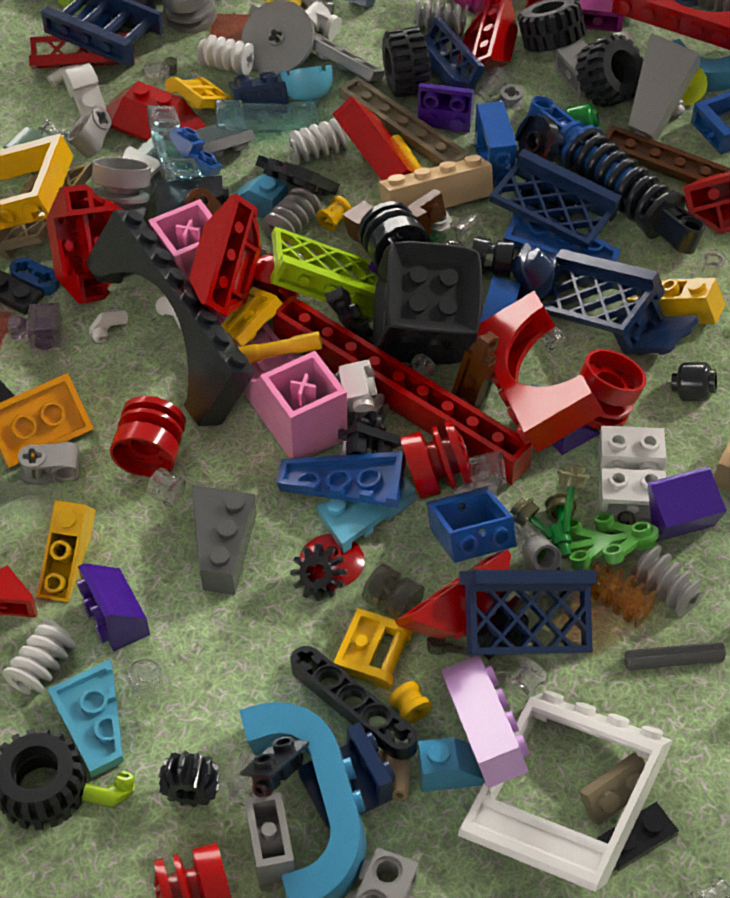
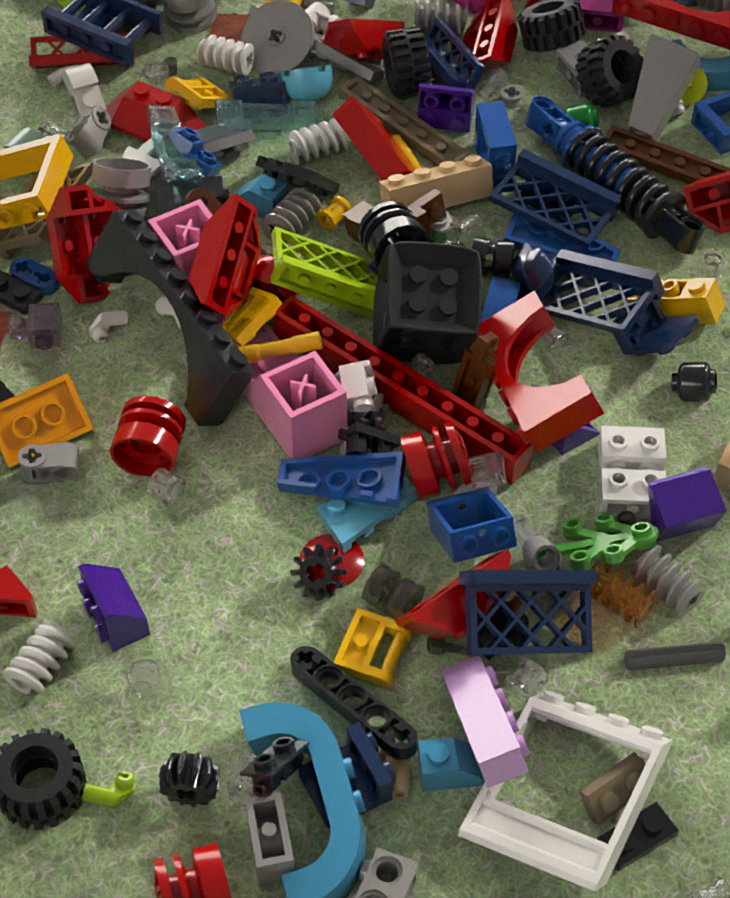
yellow slope [36,500,96,602] -> none
medium azure wing [47,659,124,778] -> none
dark grey wedge [192,485,257,595] -> none
black hinge [325,286,373,345] -> none
yellow wheel [388,681,433,725] -> none
plant [510,464,590,559] -> none
black plate [515,115,563,162] -> none
red wheel [579,349,646,430] -> none
none -> red wedge [322,18,404,60]

